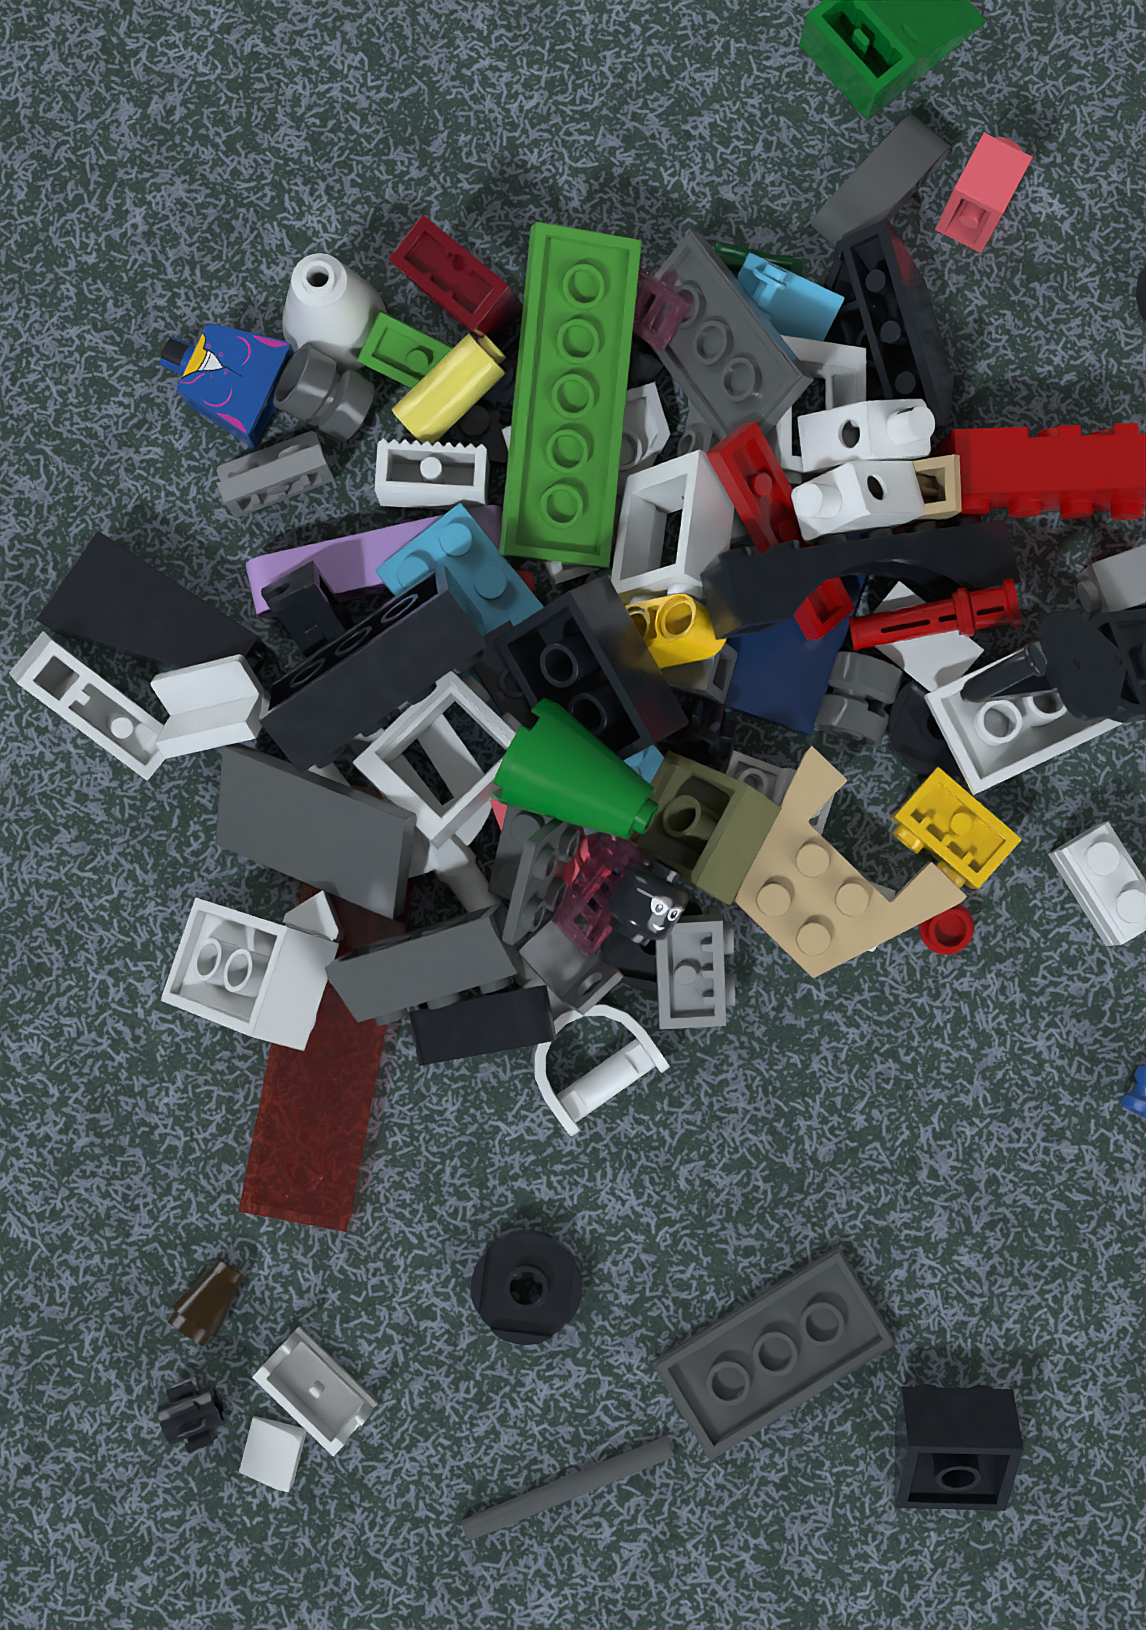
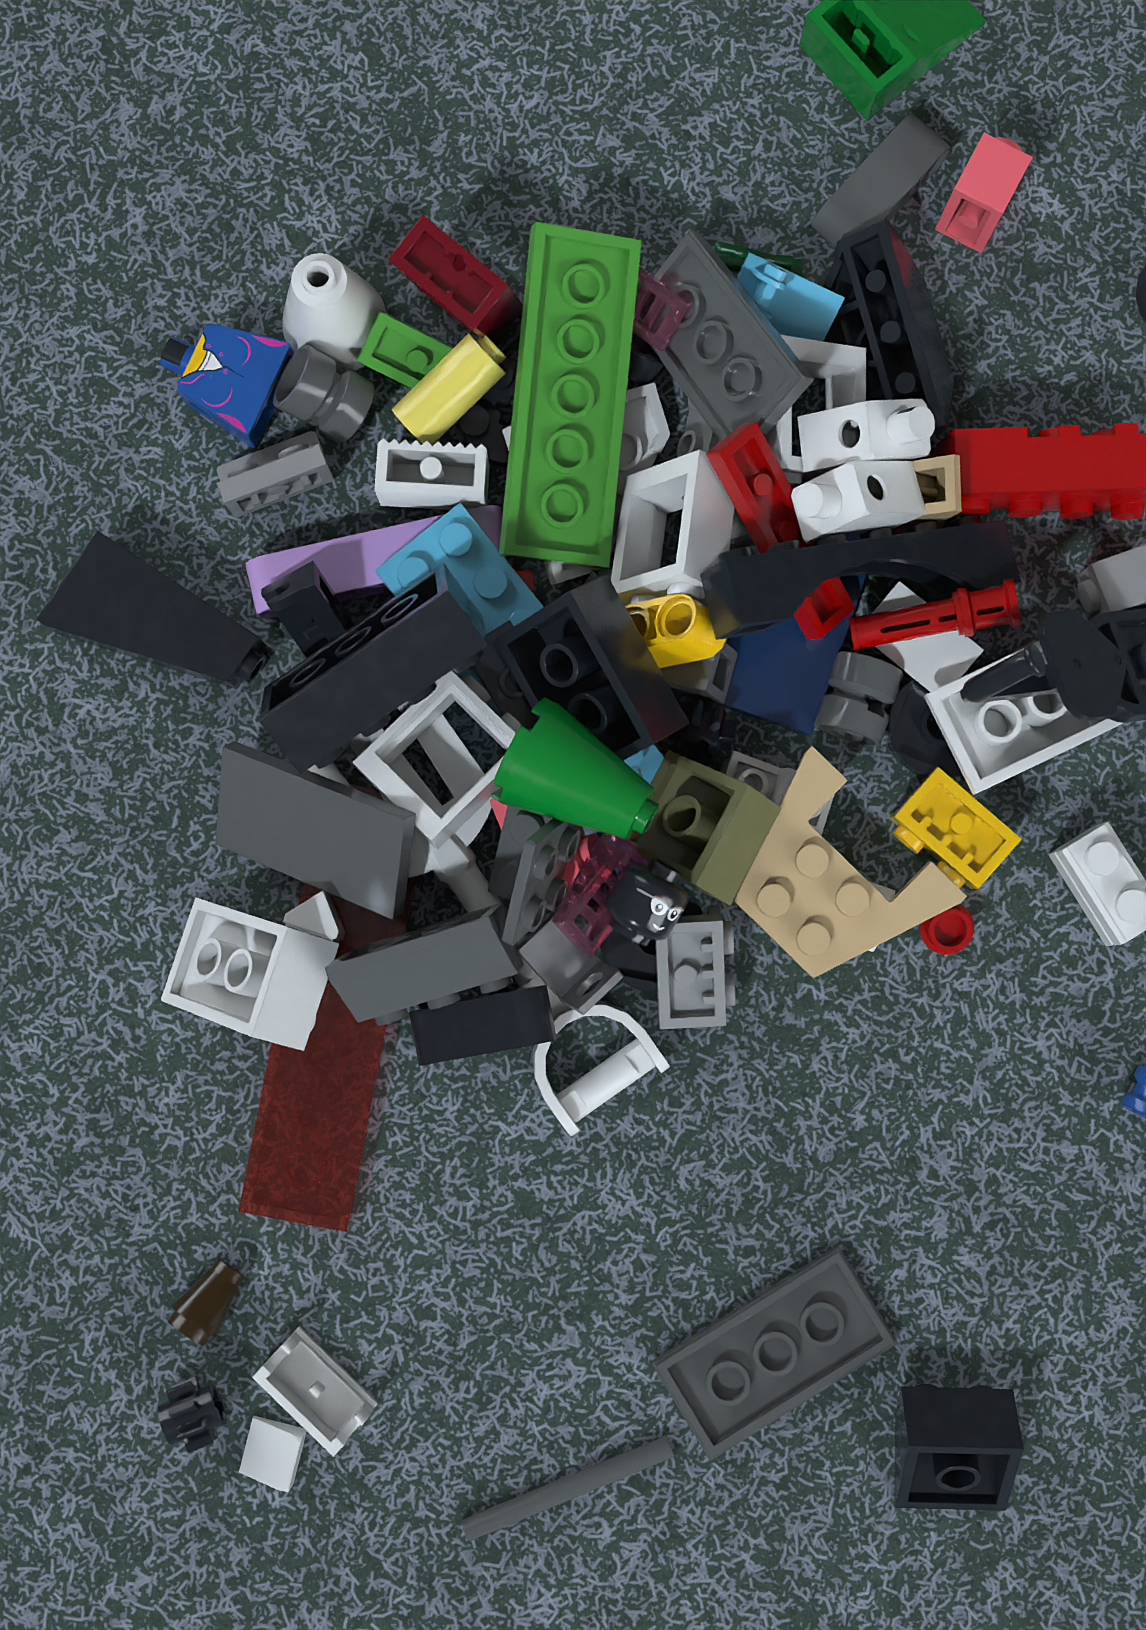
white slope [9,631,165,781] -> none
white panel [151,655,264,759] -> none
black plate [471,1229,582,1345] -> none

